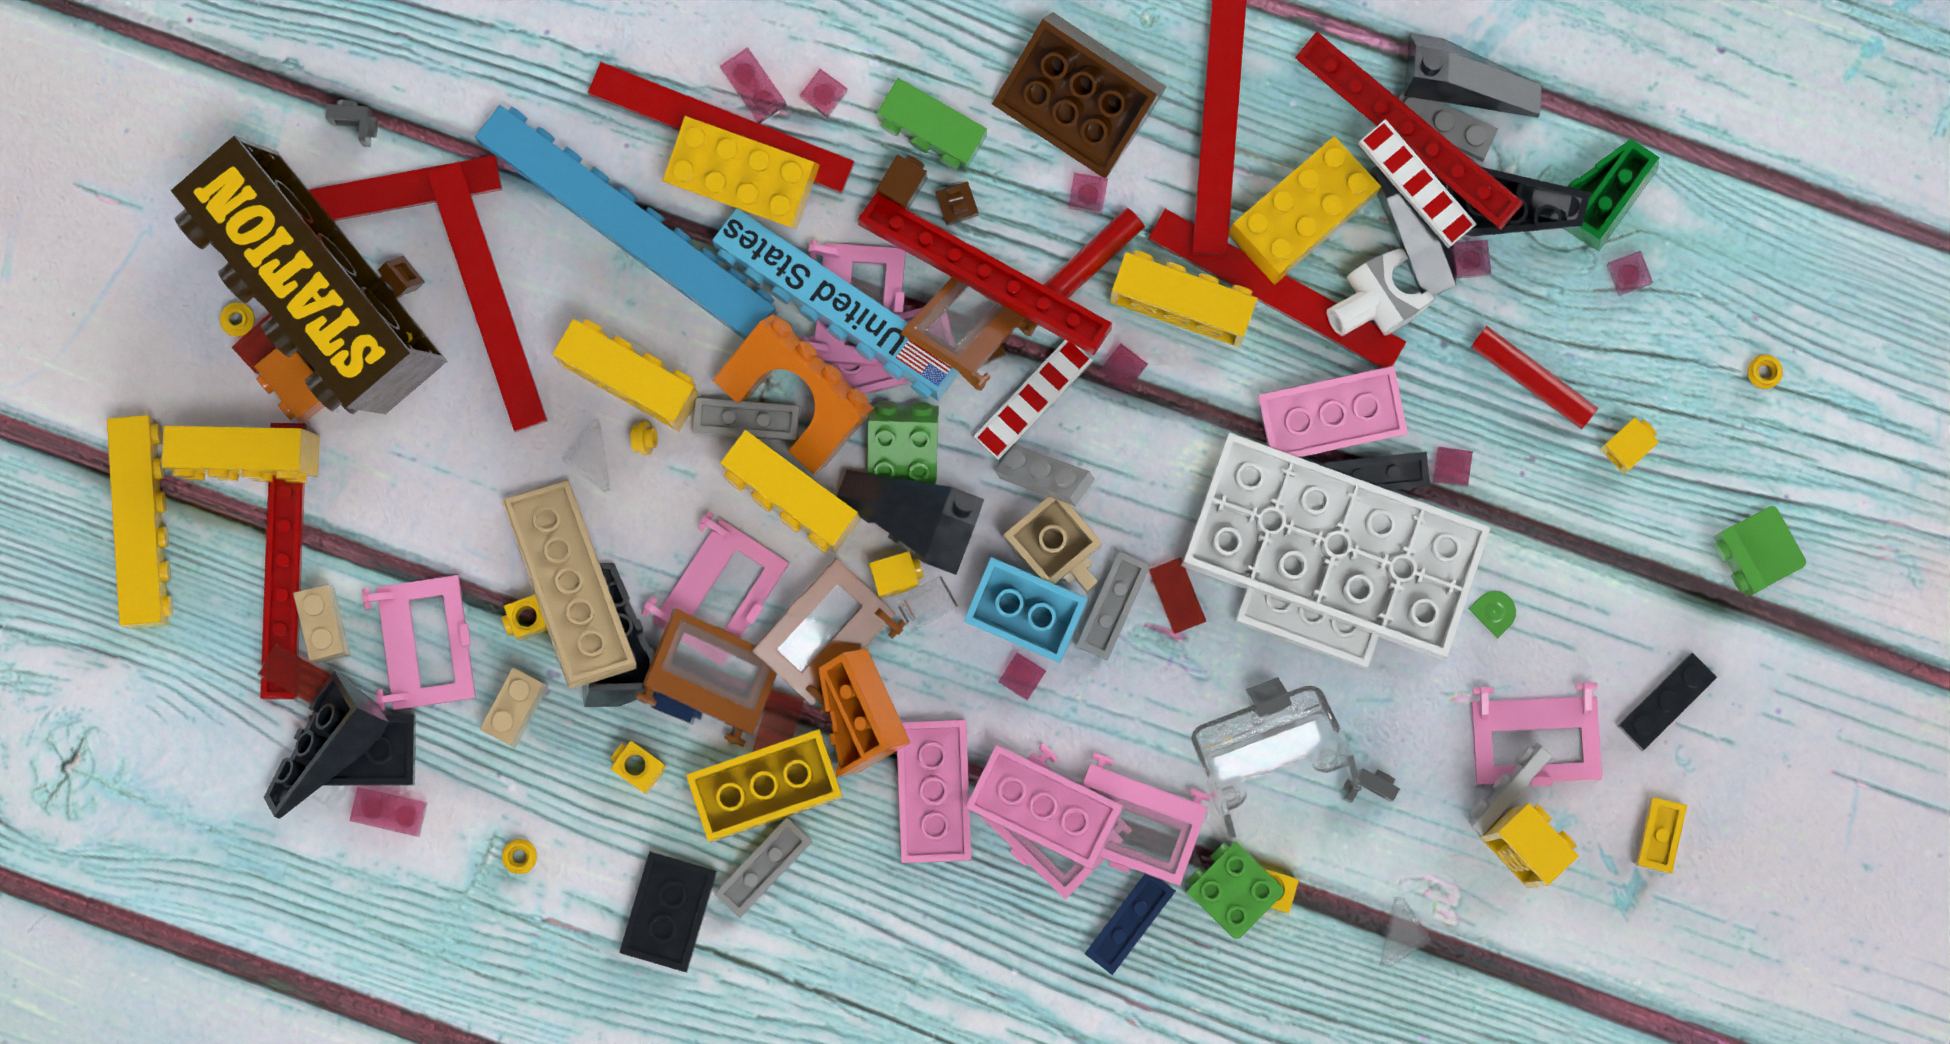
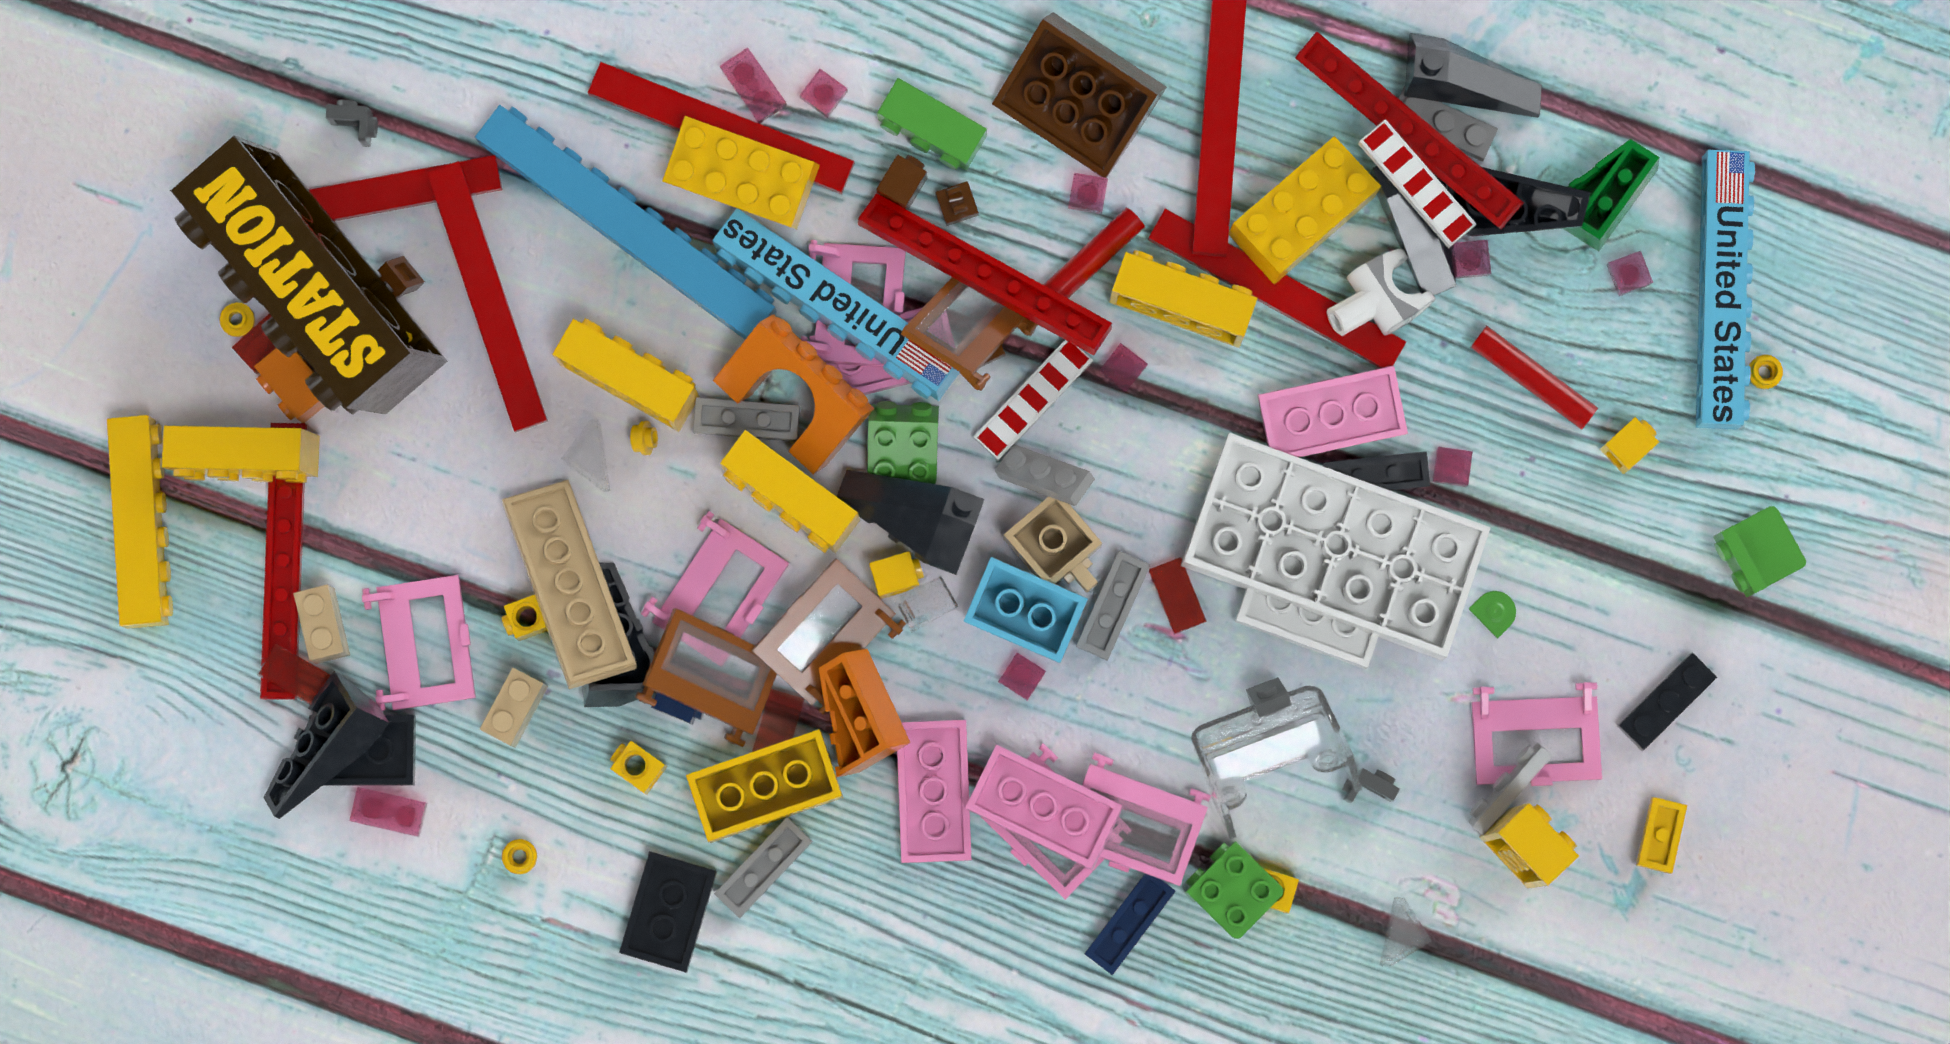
none -> medium azure brick [1696,150,1755,430]

